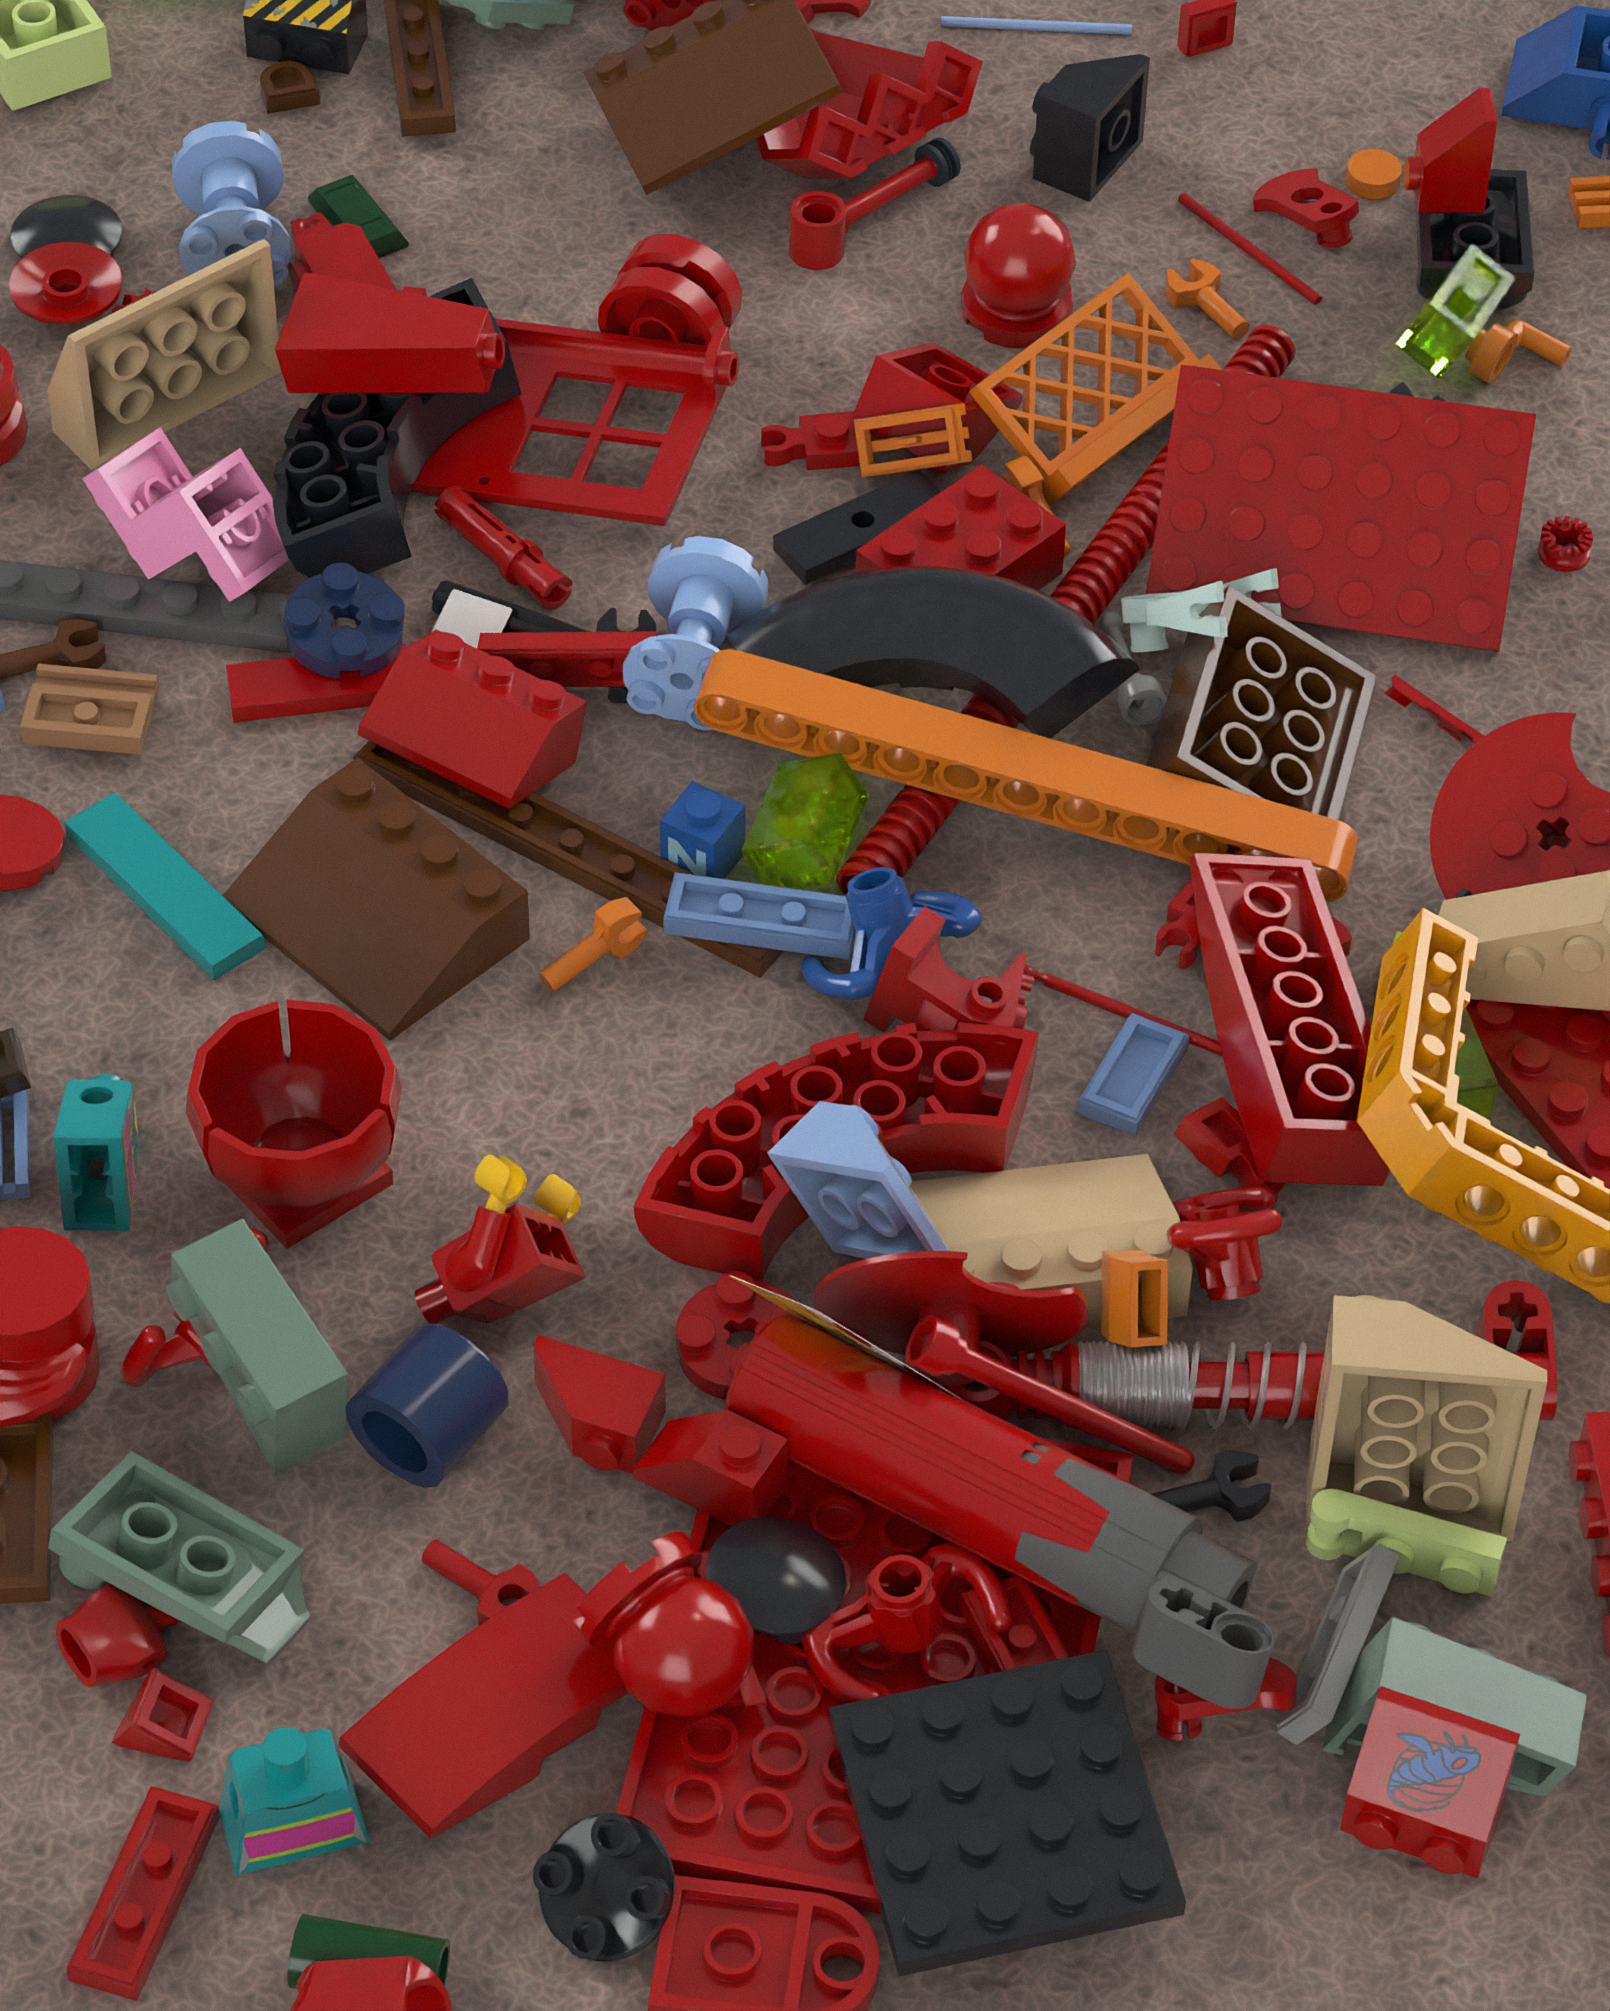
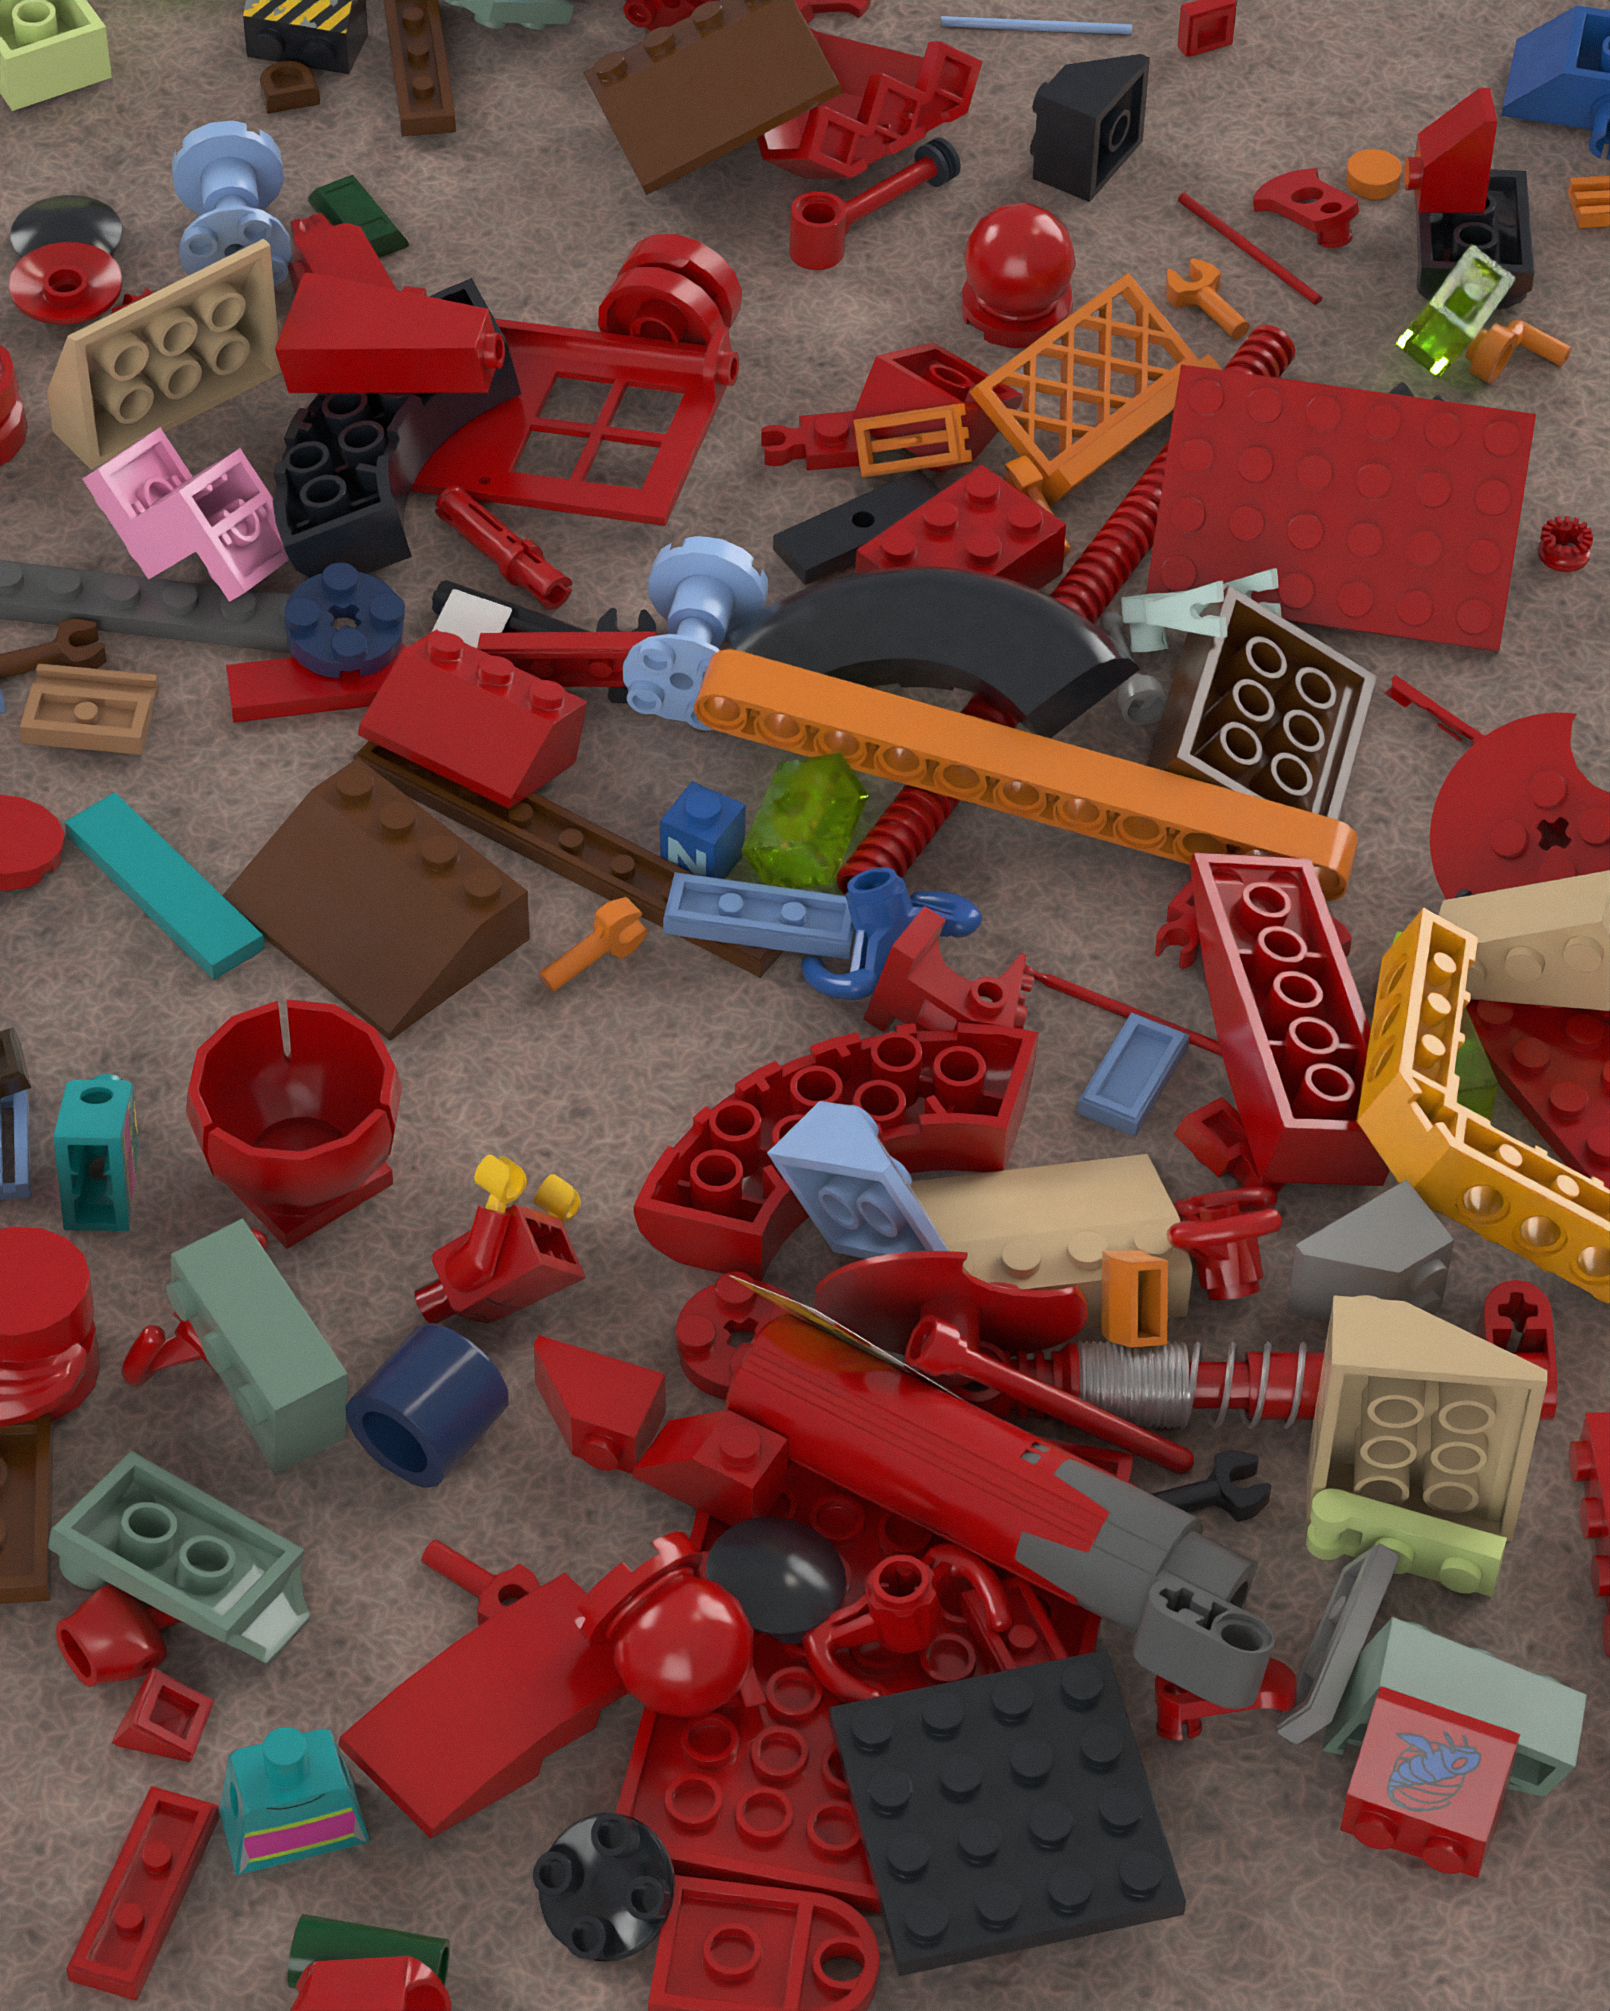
none -> light grey slope [1288,1180,1454,1321]

